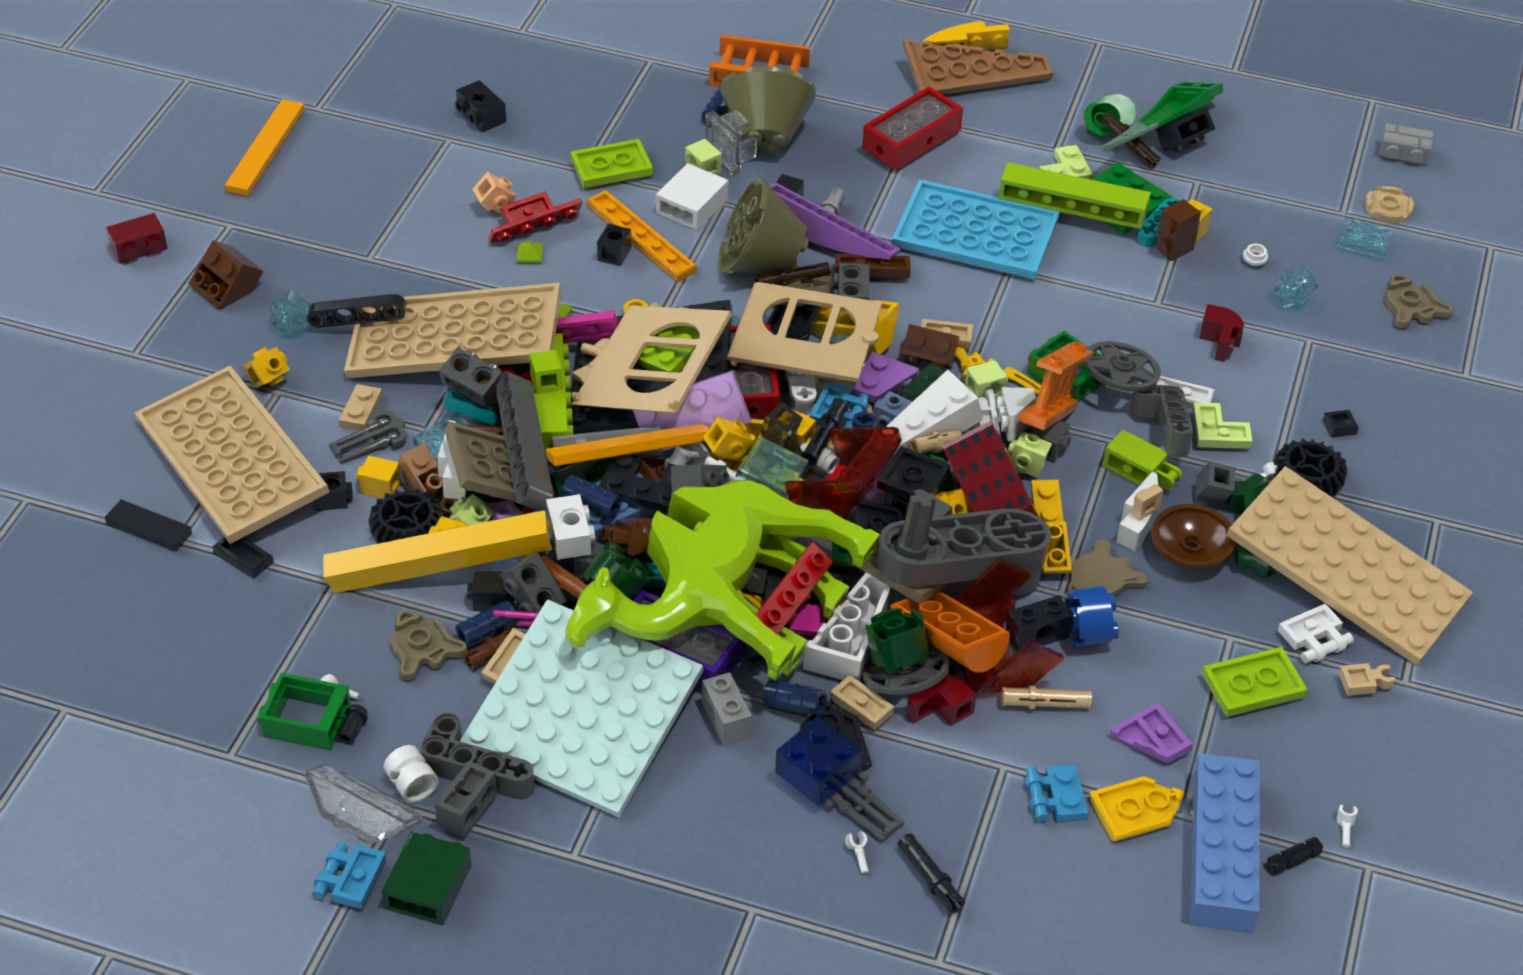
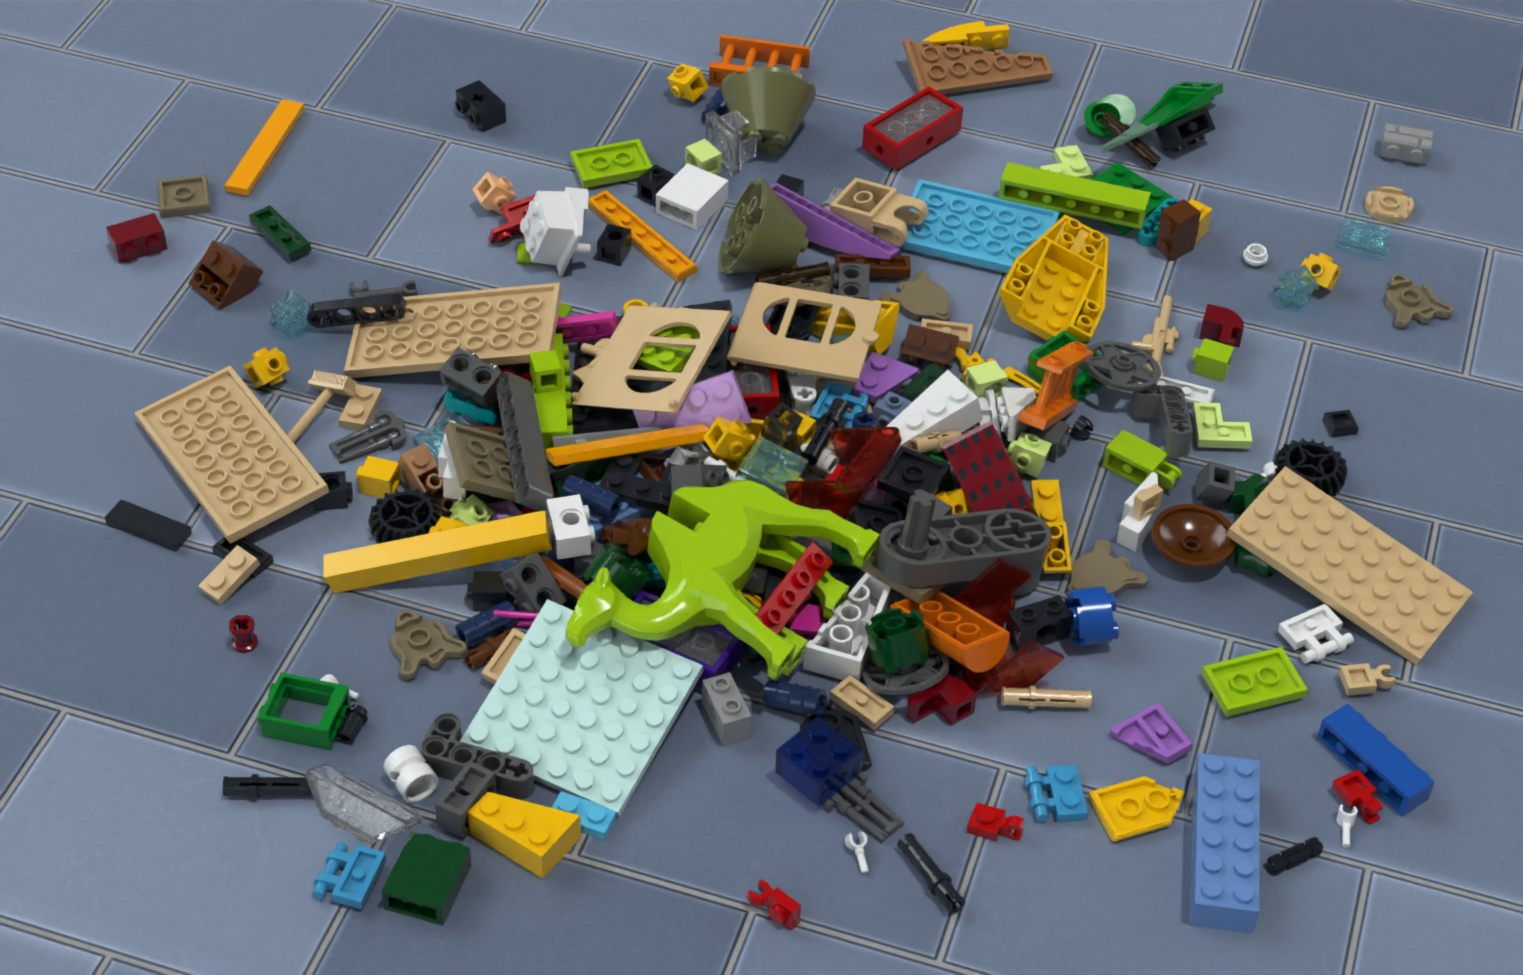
none -> dark tan tile [157,175,211,218]
none -> tan plate [198,545,260,605]
none -> black pin [223,774,318,798]
none -> dark red bush [229,615,258,653]
none -> dark green plate [249,205,311,261]
none -> tan piece [287,370,357,443]
none -> dark grey bar [349,280,417,298]
none -> yellow wedge [468,792,581,879]
none -> white piece [520,187,591,277]
none -> medium azure plate [552,791,617,840]
none -> black brick [637,164,674,207]
none -> yellow brick [667,64,709,102]
none -> red plate [747,880,801,931]
none -> tan brick [830,177,929,246]
none -> dark tan tile [880,271,951,322]
none -> red plate [967,803,1024,841]
none -> yellow wedge [999,215,1109,342]
none -> black hinge [1071,415,1094,438]
none -> tan piece [1131,295,1180,376]
none -> lime brick [1191,338,1234,382]
none -> yellow brick [1300,253,1342,292]
none -> blue brick [1317,704,1435,817]
none -> red plate [1332,769,1383,824]

